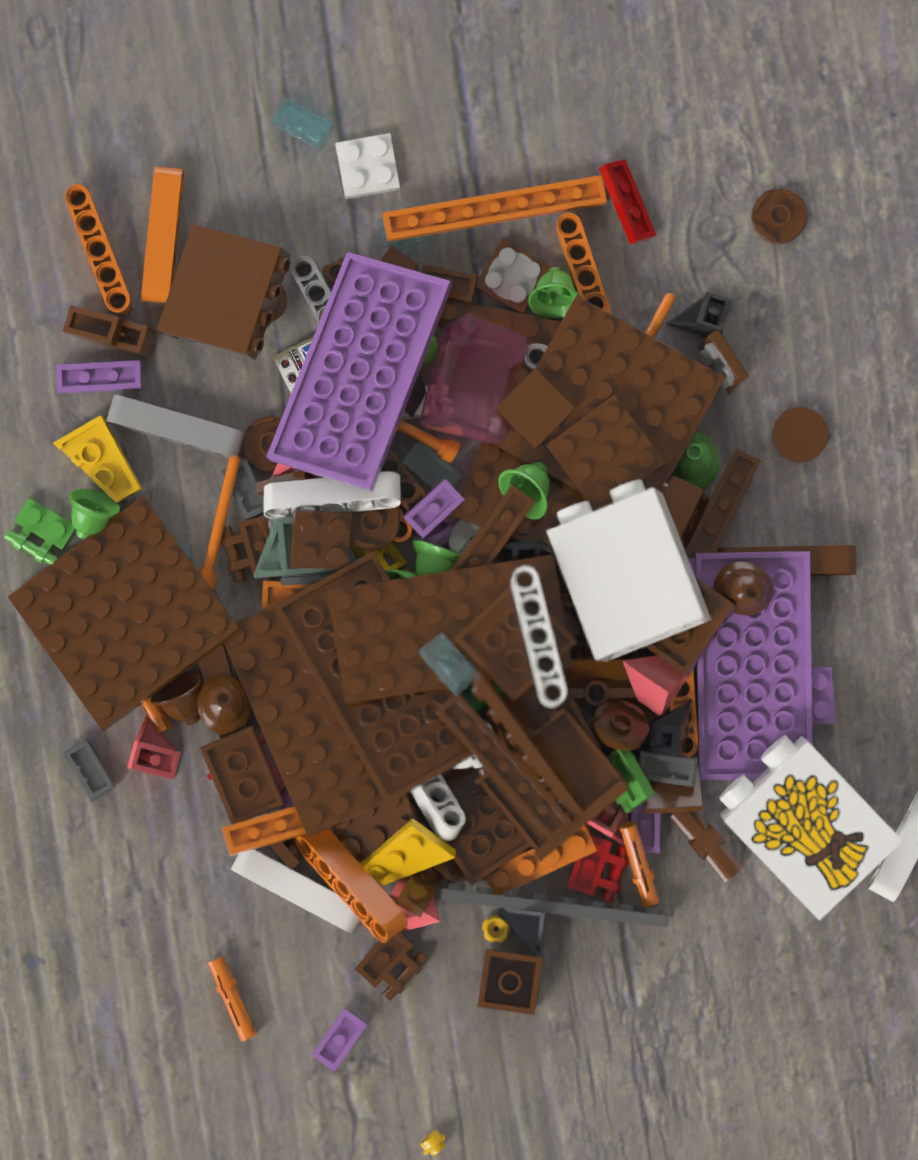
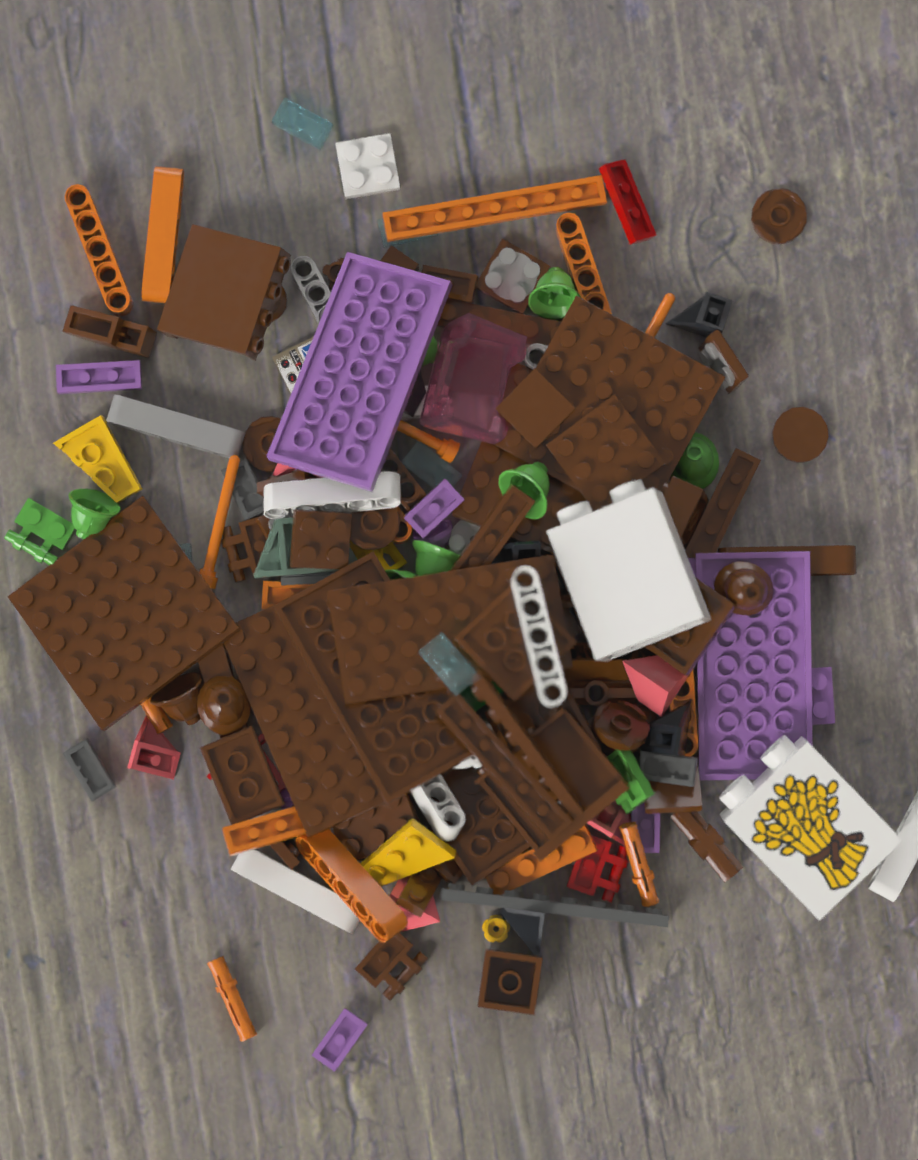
yellow plate [420,1130,446,1156] -> none

